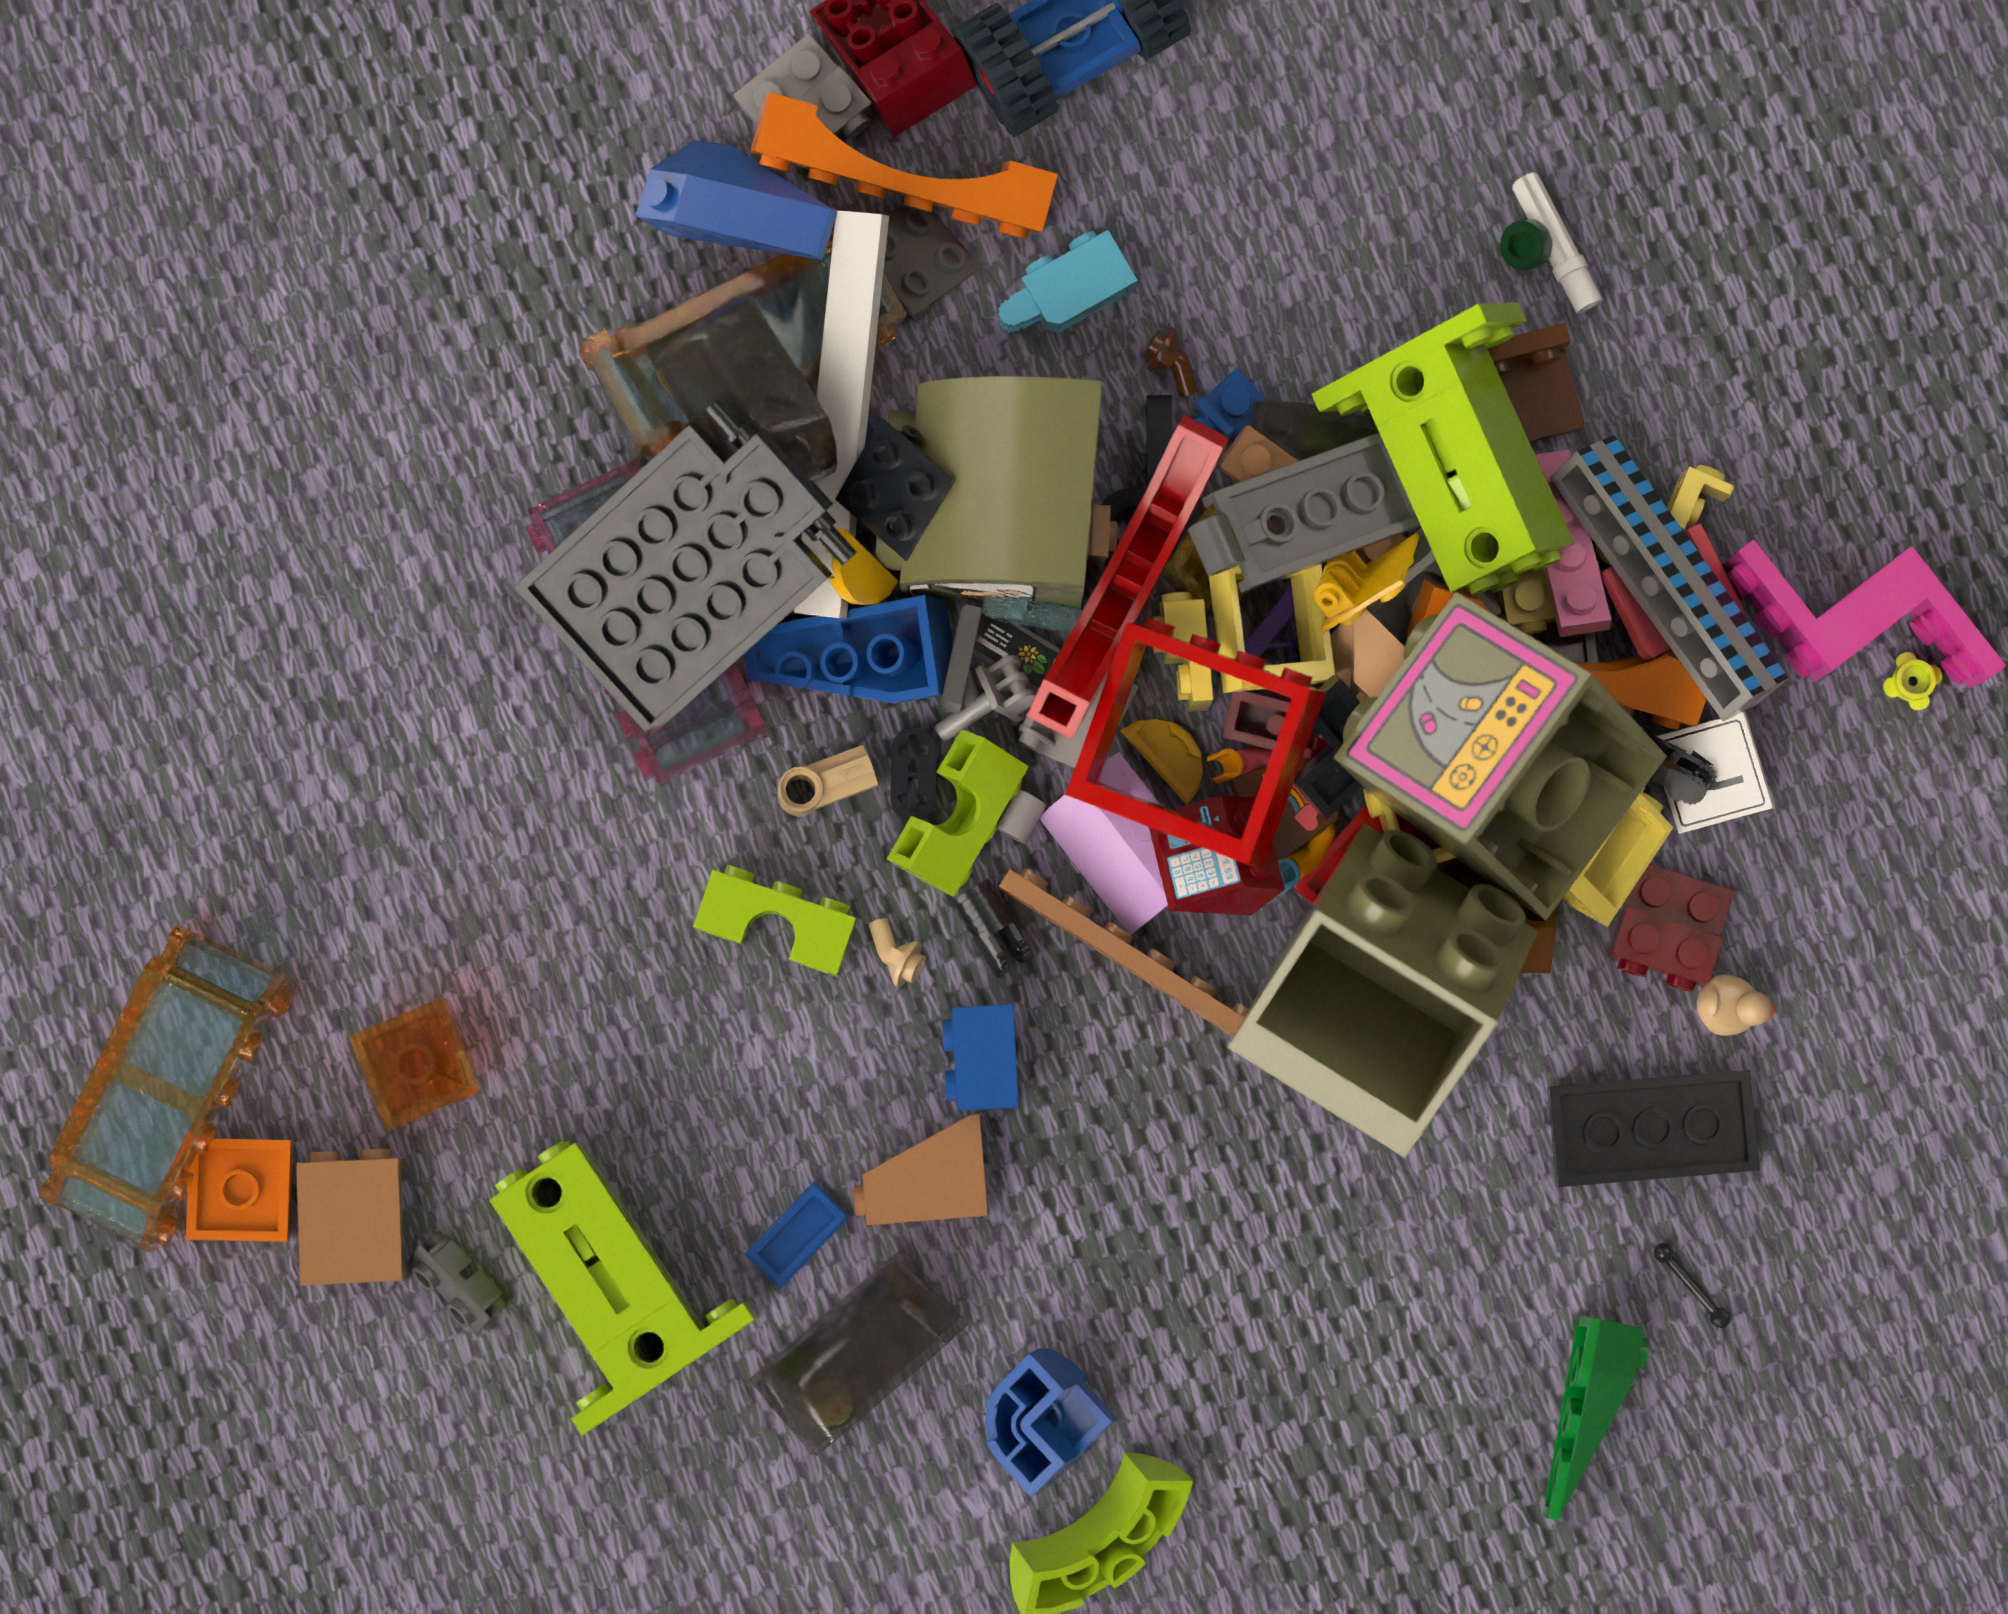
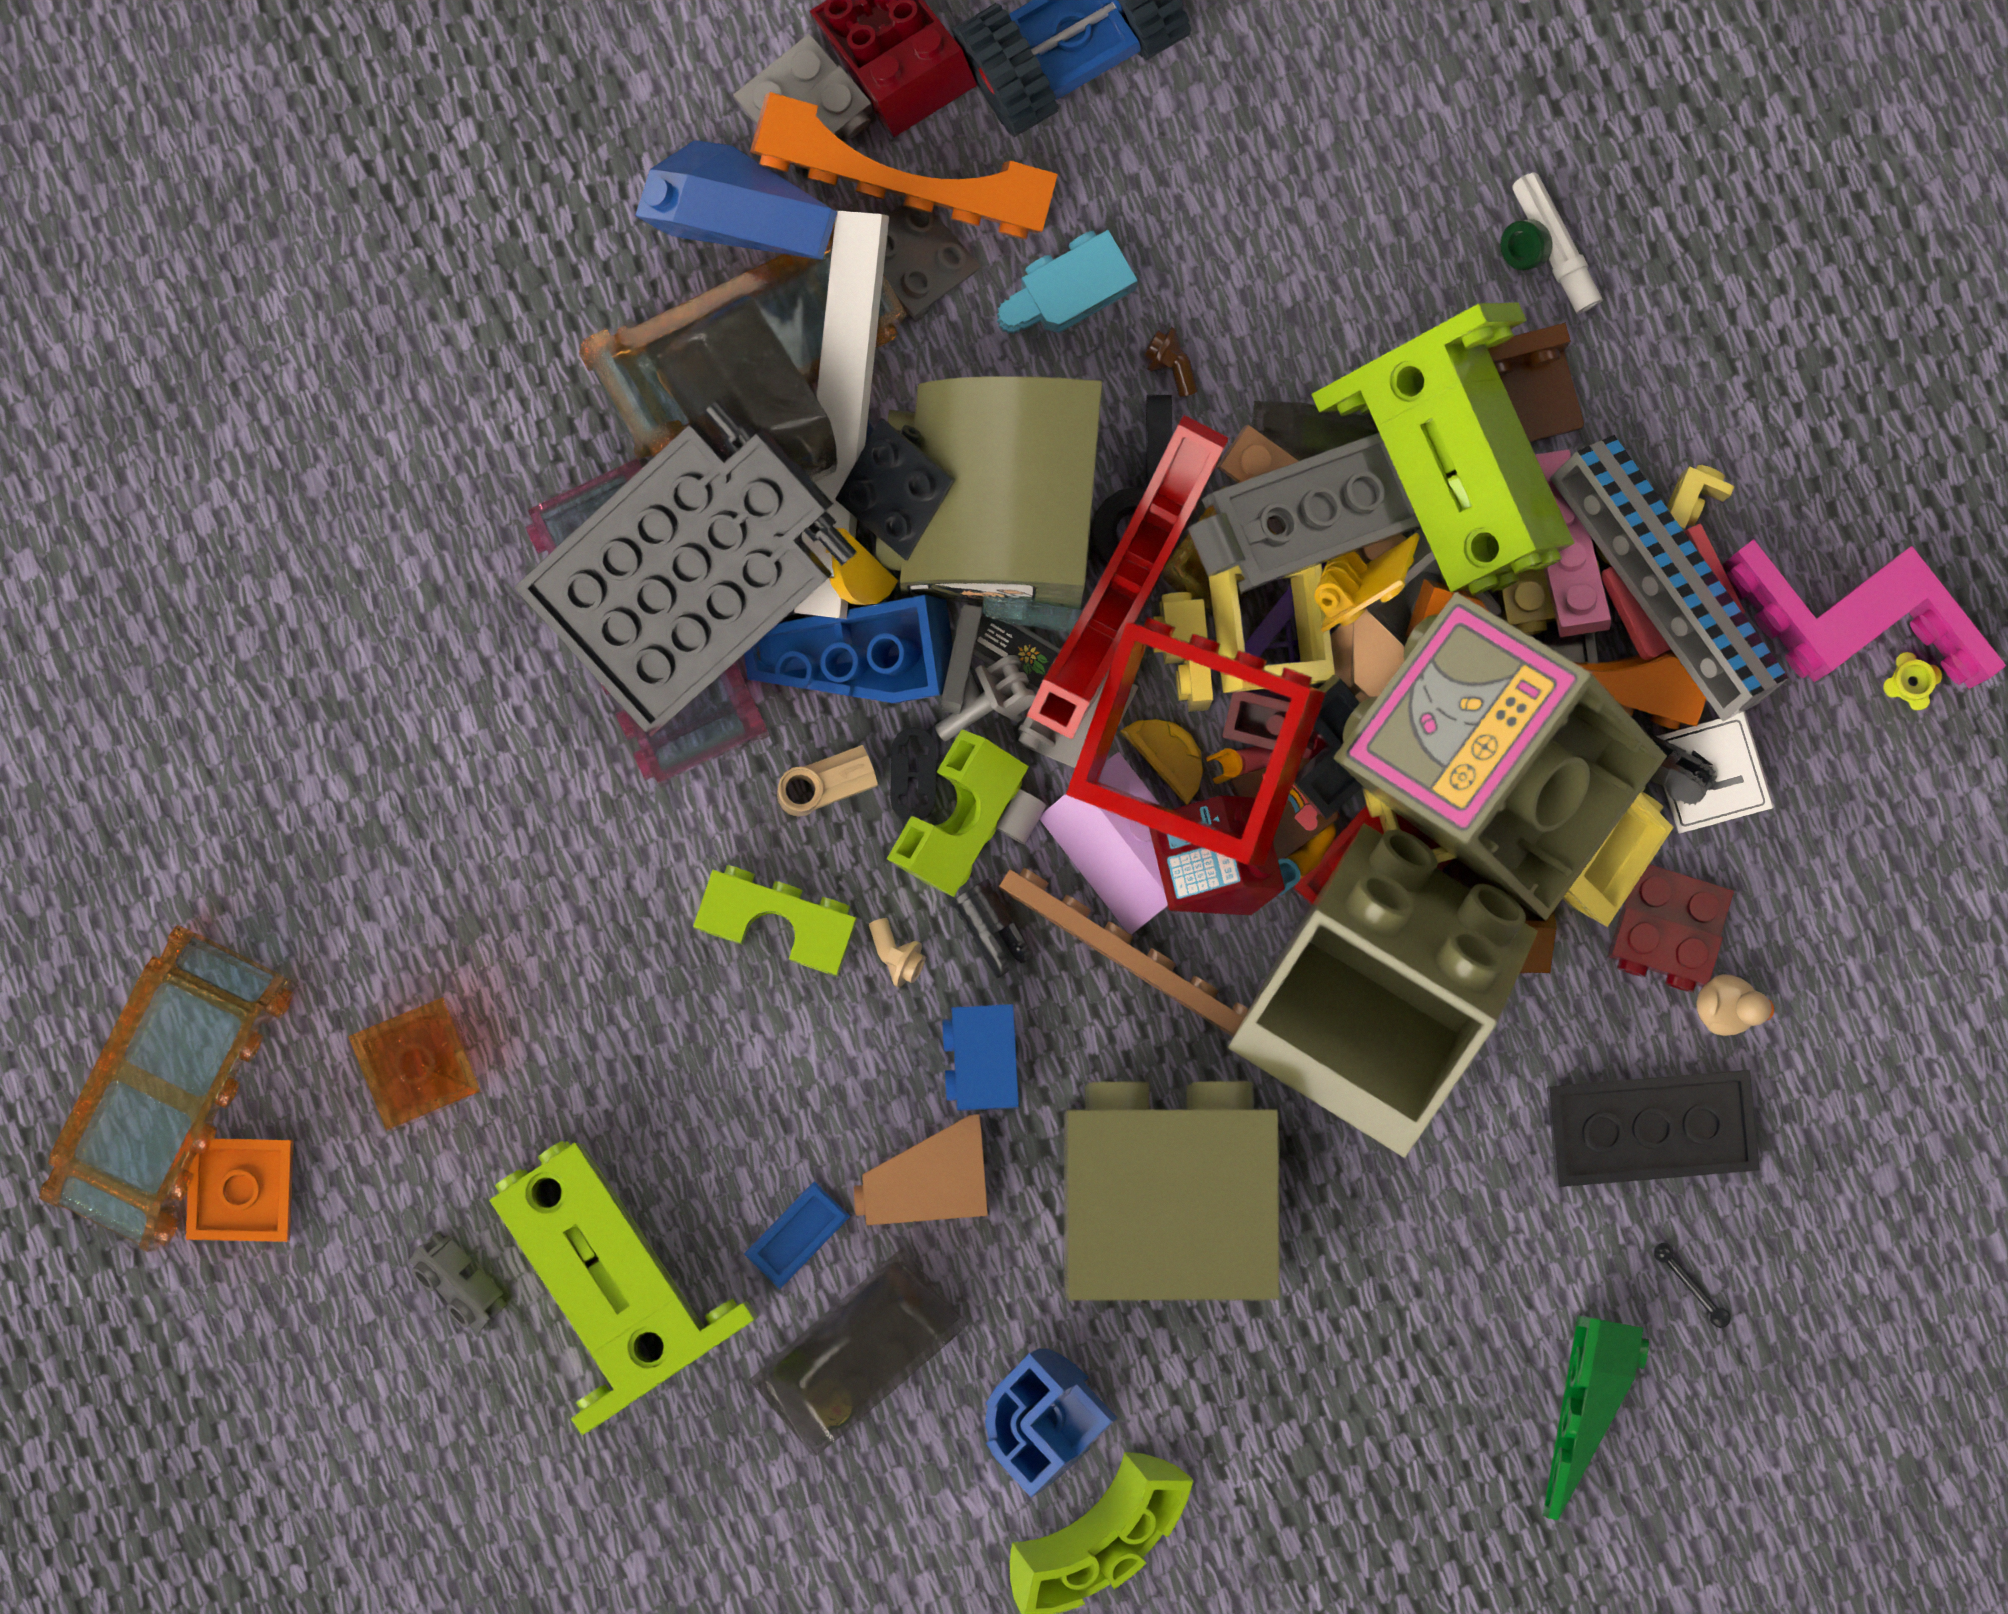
medium nougat panel [296,1149,408,1286] -> none
medium nougat plate [1086,505,1117,565] -> none
blue bracket [1193,368,1271,446] -> none
none -> olive piece [1064,1081,1279,1300]

